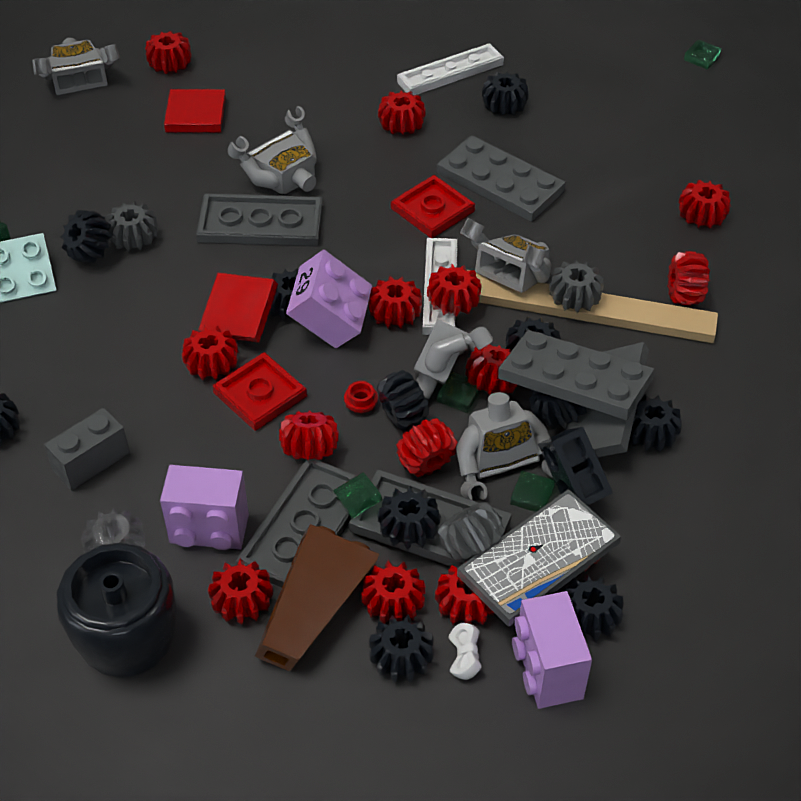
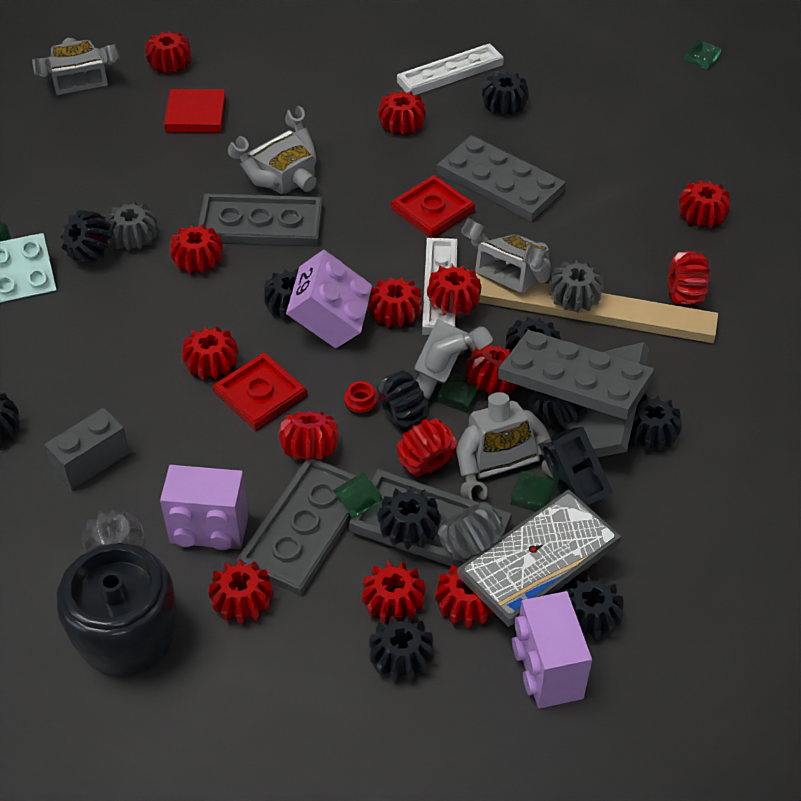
red tile [198,273,278,343] -> none
reddish brown slope [254,524,379,672] -> none
white piece [449,623,481,680] -> none
none -> red gear [170,224,223,275]

